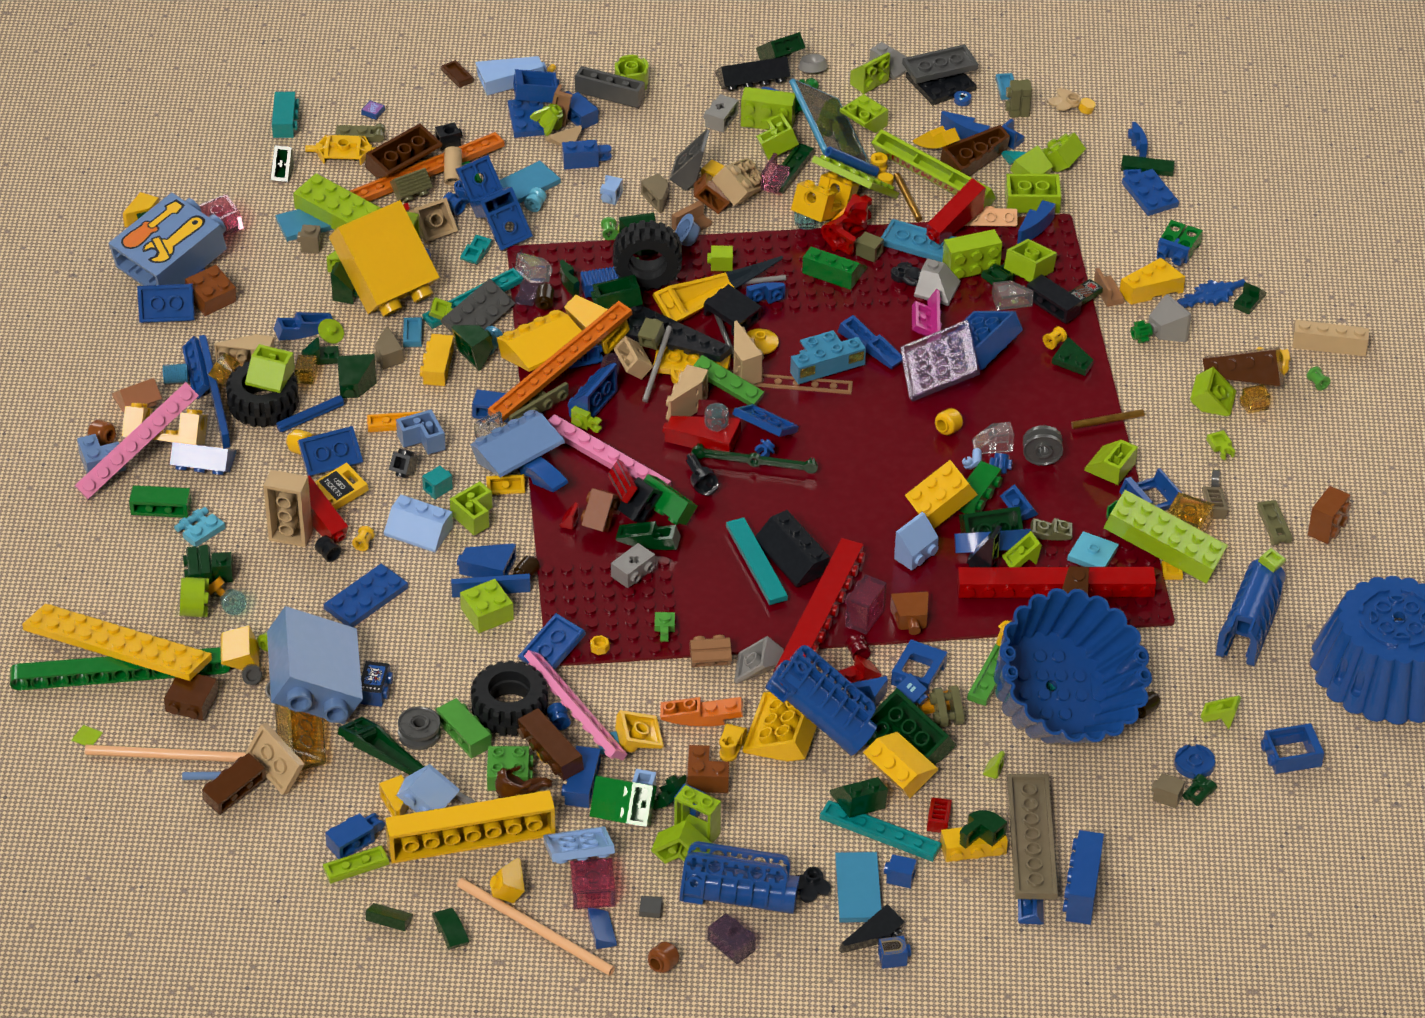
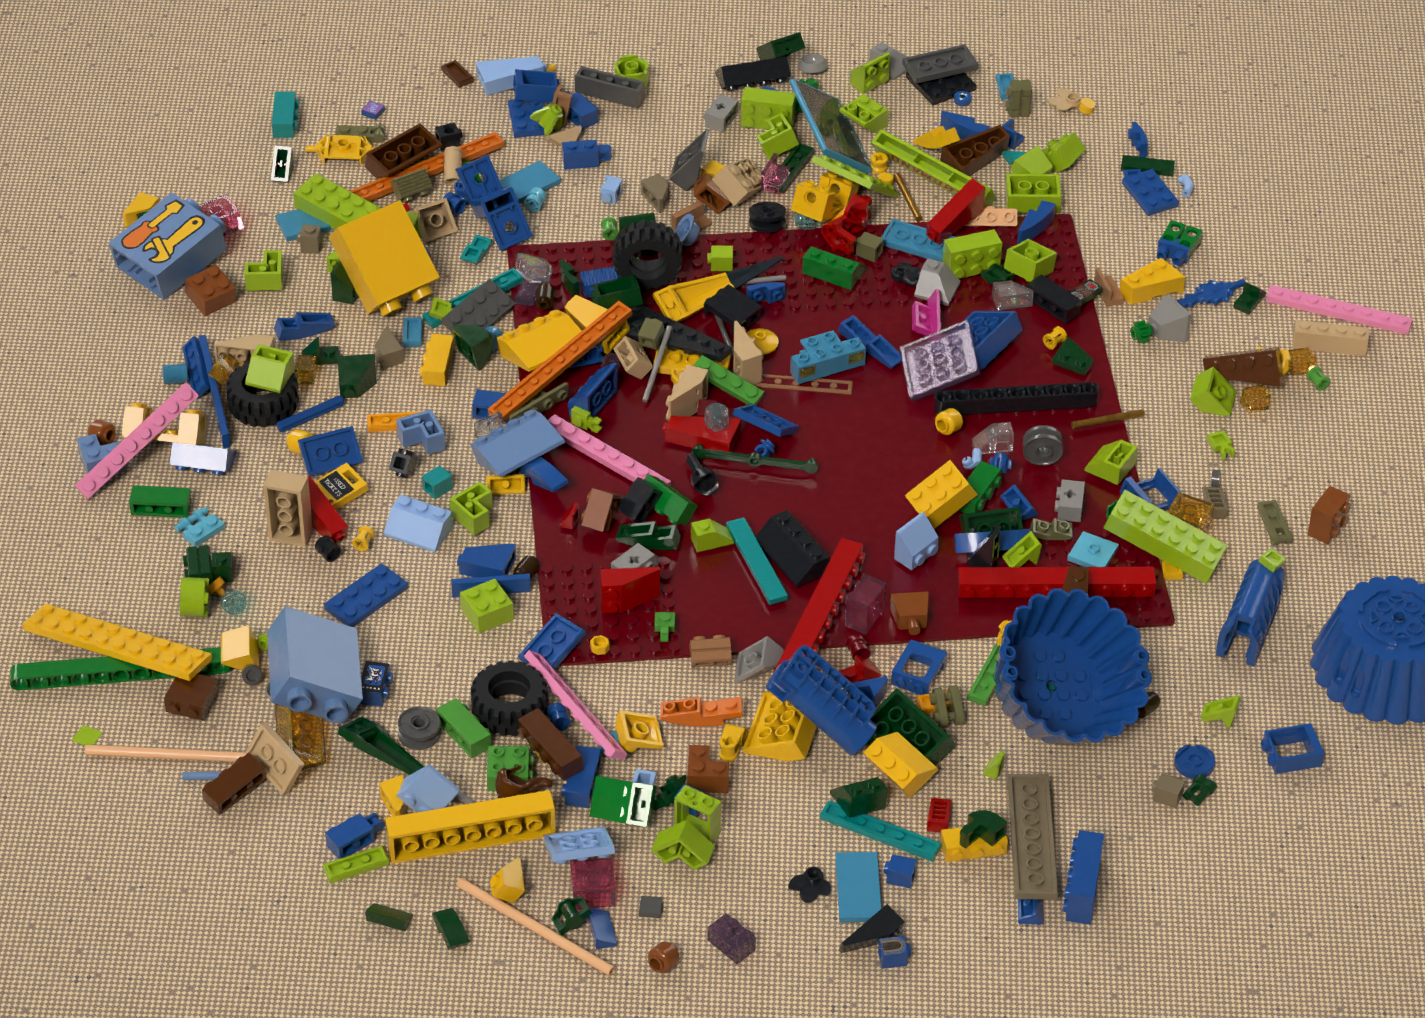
nougat slope [112,378,162,413] -> none
blue tile [137,283,195,323] -> none
lime piece [318,319,344,344] -> none
red tile [607,459,637,504] -> none
blue piece [680,841,800,914] -> none
blue piece [825,146,879,176] -> none
blue brick [896,673,929,706] -> none
none -> lime brick [244,250,283,291]
none -> dark green piece [551,896,593,935]
none -> red slope [600,567,660,614]
none -> lime slope [691,519,734,552]
none -> black wheel [749,202,786,233]
none -> black beam [934,382,1099,415]
none -> light grey brick [1054,479,1085,522]
none -> light blue arm [1178,174,1194,197]
none -> bright pink plate [1266,285,1413,335]
none -> clear yellow brick [1289,347,1316,376]

